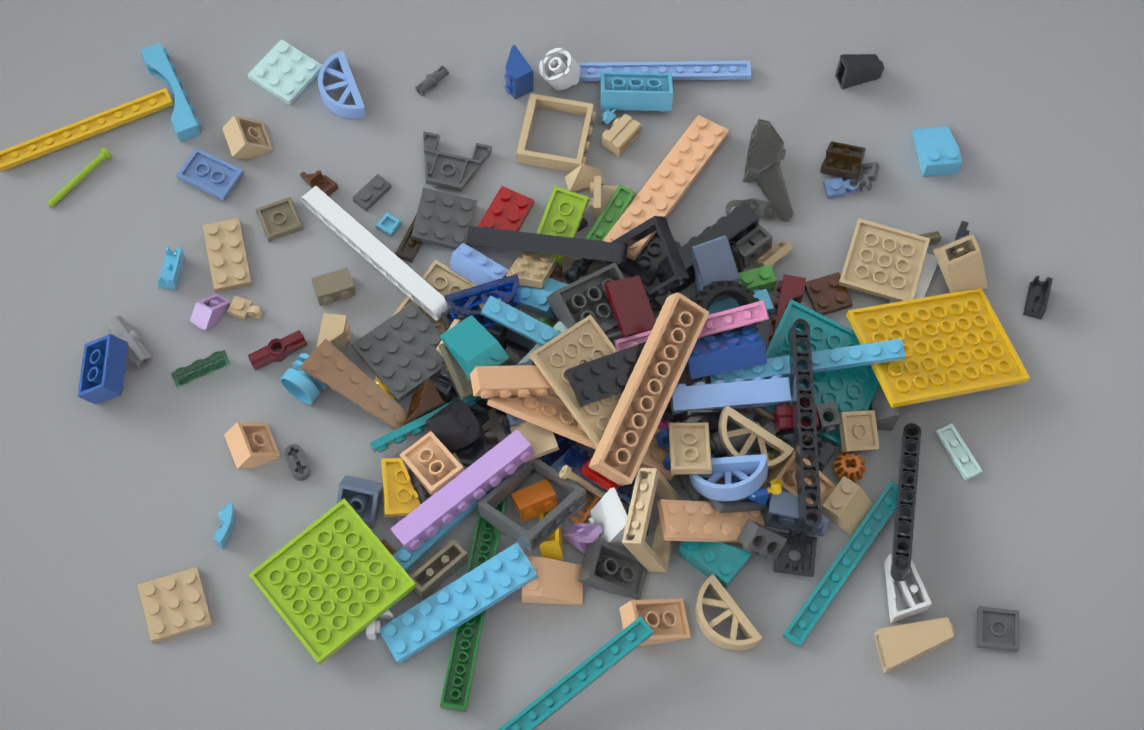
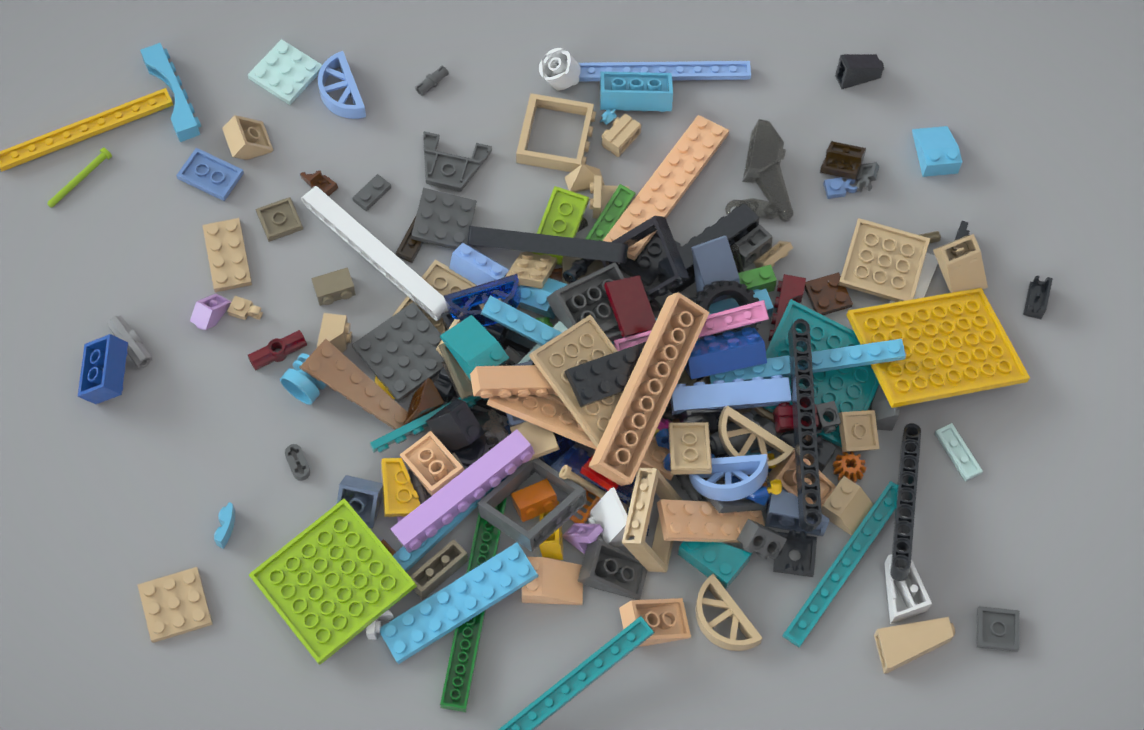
medium azure hinge [158,247,185,290] -> none
clear green plate [171,350,230,387] -> none
light nougat slope [224,422,281,468] -> none
medium azure tile [376,212,402,237] -> none
red plate [477,186,534,231] -> none
blue slope [504,45,533,100] -> none

